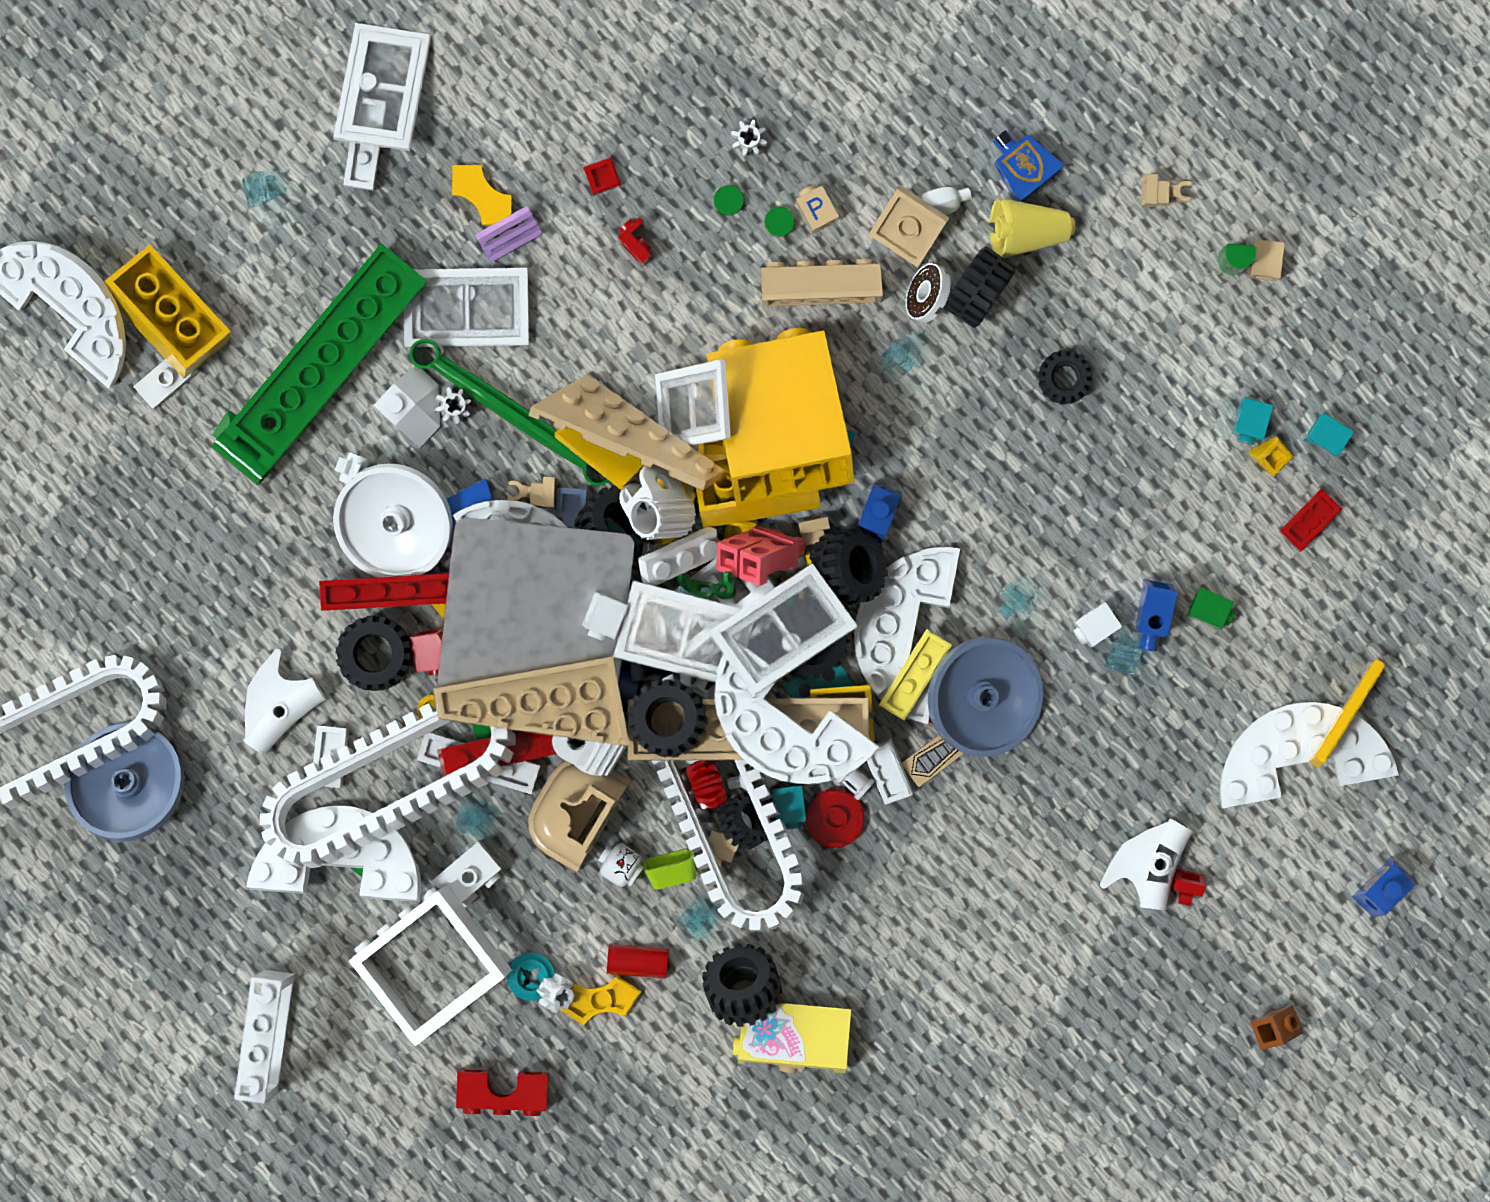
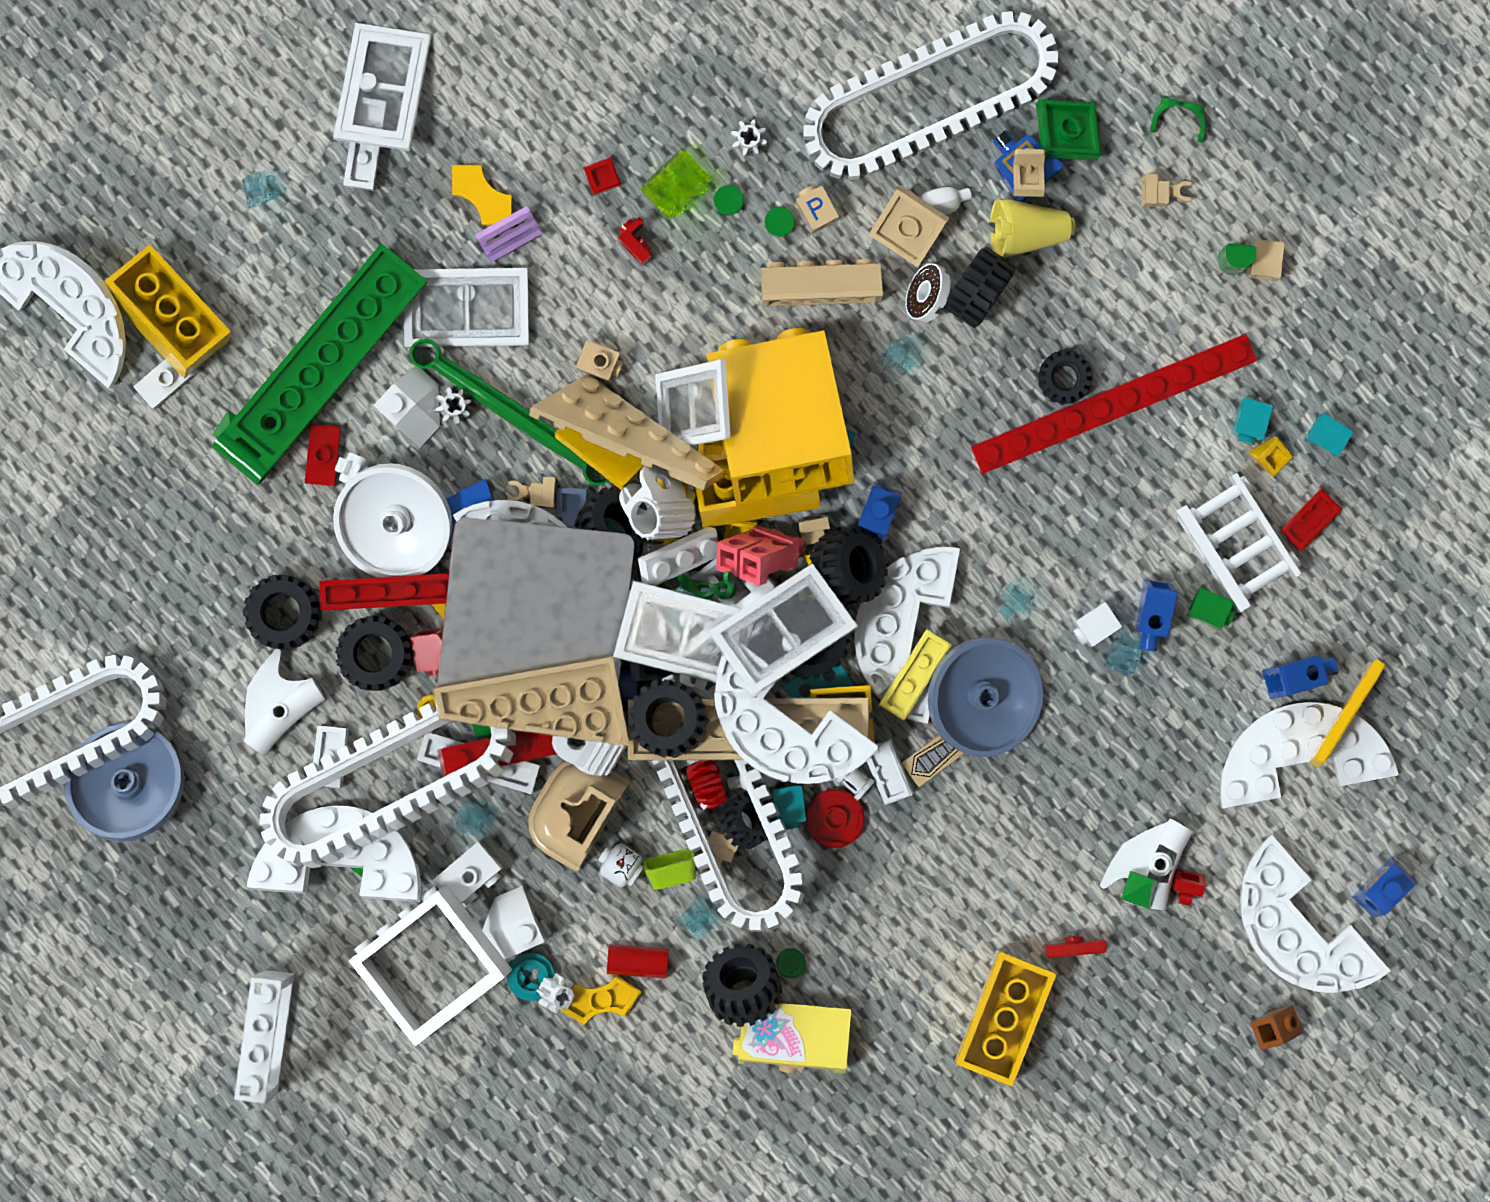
red arch [456,1069,549,1116] -> none
white brick [582,592,628,641] -> none
none -> black tyre [243,574,322,650]
none -> red plate [305,424,341,487]
none -> white slope [482,886,546,959]
none -> tan brick [575,340,624,383]
none -> clear neon green bracket [639,148,712,219]
none -> green tile [776,948,806,978]
none -> white piece [803,11,1058,180]
none -> yellow brick [954,950,1056,1086]
none -> red plate [970,334,1257,475]
none -> tan bracket [1013,148,1045,197]
none -> green tile [1036,99,1101,161]
none -> red plate [1044,936,1107,958]
none -> green slope [1121,871,1159,909]
none -> green cap [1149,98,1206,143]
none -> white fence [1173,473,1301,613]
none -> white plate [1240,835,1390,993]
none -> blue torso [1262,655,1339,699]

